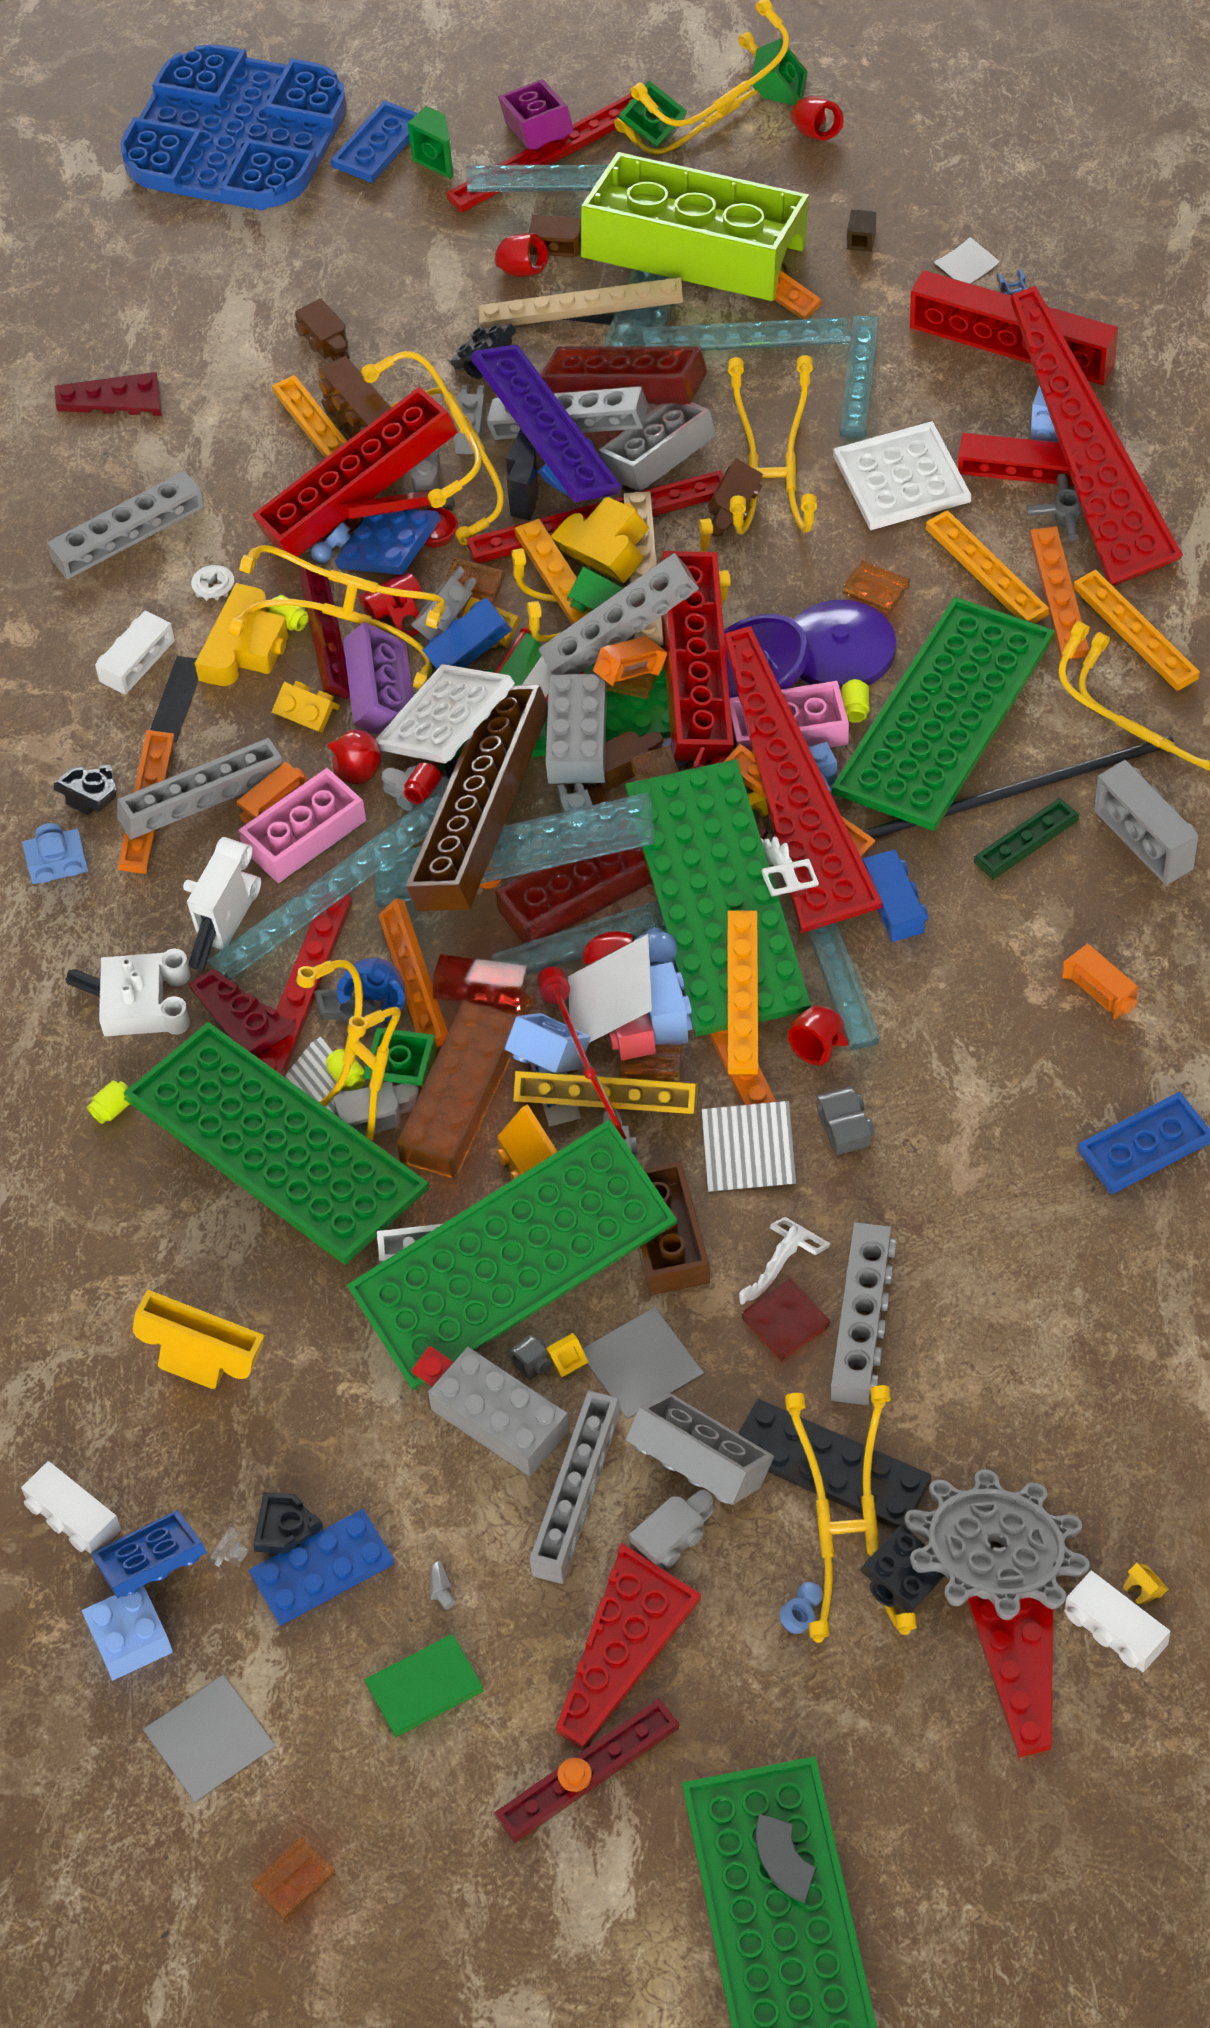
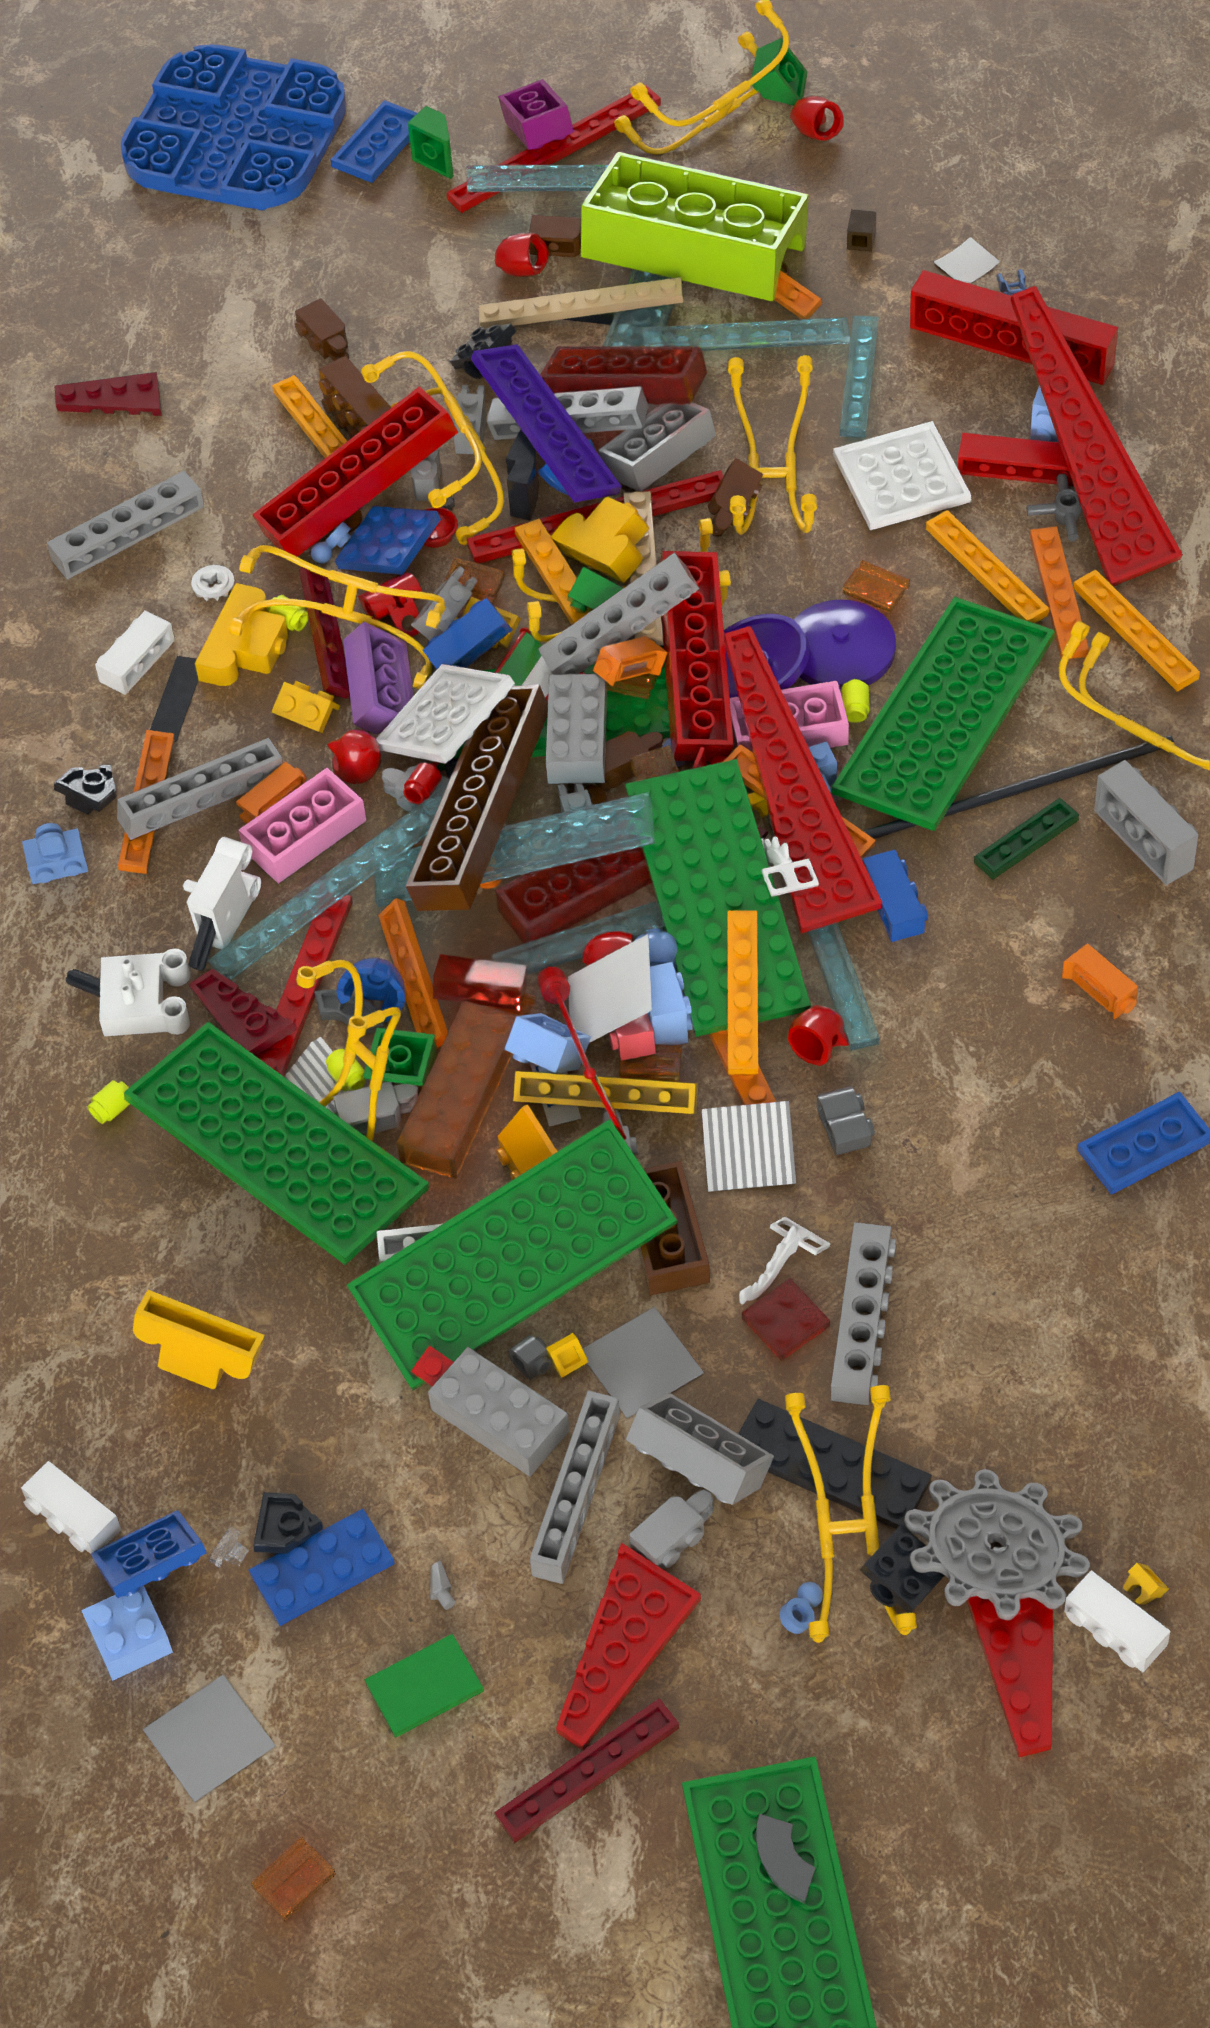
red tile [337,489,447,519] -> none
orange plate [557,1758,592,1792] -> none
green slope [618,80,687,148] -> none

